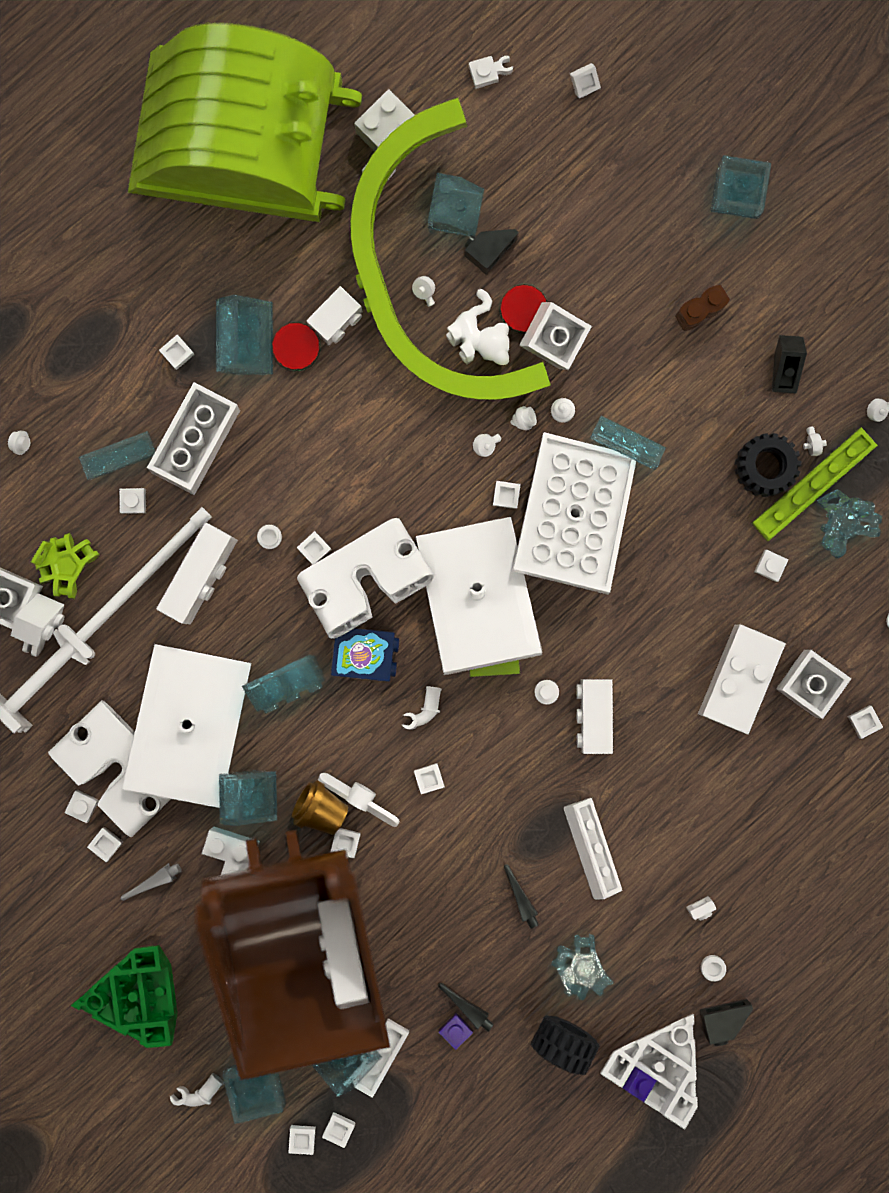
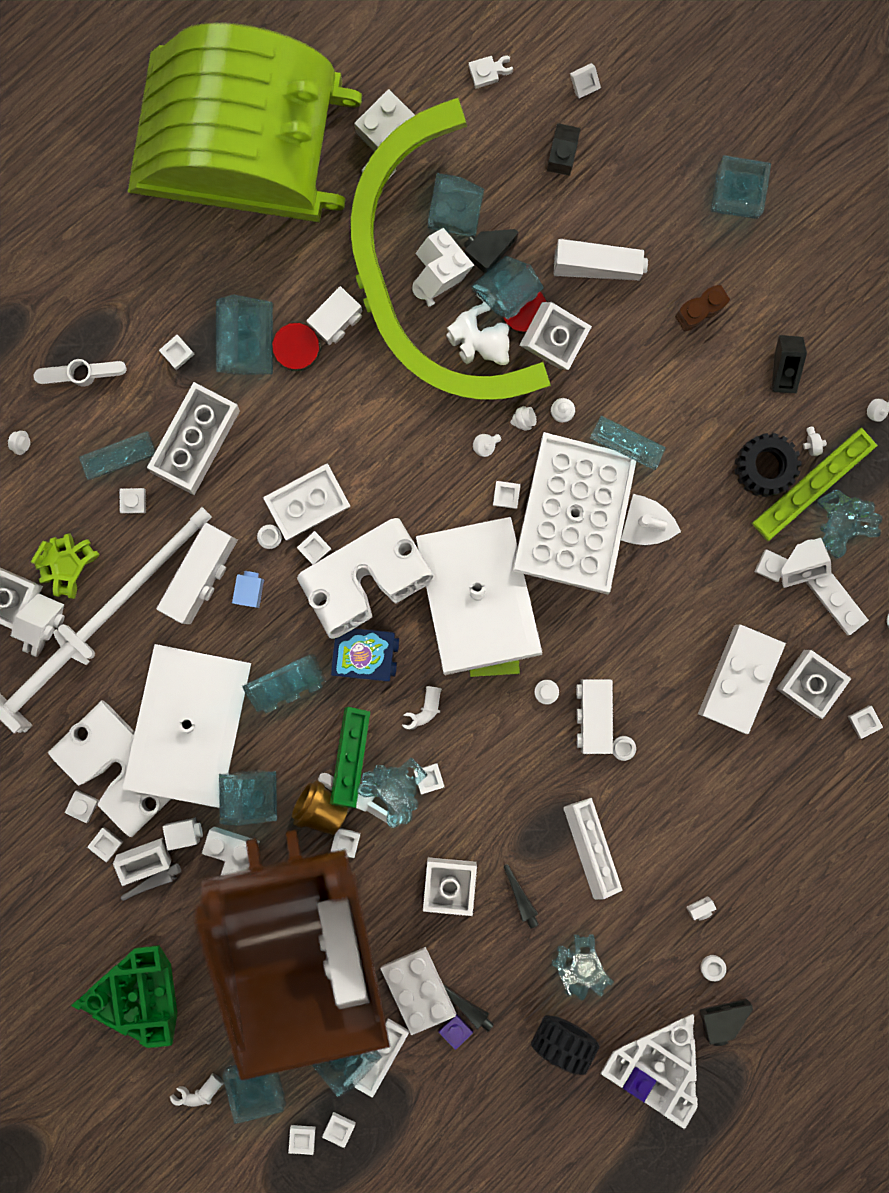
none -> white piece [34,359,127,387]
none -> white brick [113,838,171,886]
none -> white brick [163,817,203,851]
none -> light blue brick [232,571,264,608]
none -> white plate [263,463,351,541]
none -> green plate [330,707,370,809]
none -> clear light blue piece [357,758,428,828]
none -> white plate [380,947,457,1035]
none -> white brick [415,228,474,300]
none -> white brick [423,857,477,916]
none -> clear light blue slope [471,256,544,319]
none -> pearl dark grey slope [547,123,581,176]
none -> white slope [554,239,648,280]
none -> white plate [613,736,636,761]
none -> white shield [621,494,681,545]
none -> white slope [781,538,831,588]
none -> white plate [806,573,869,635]

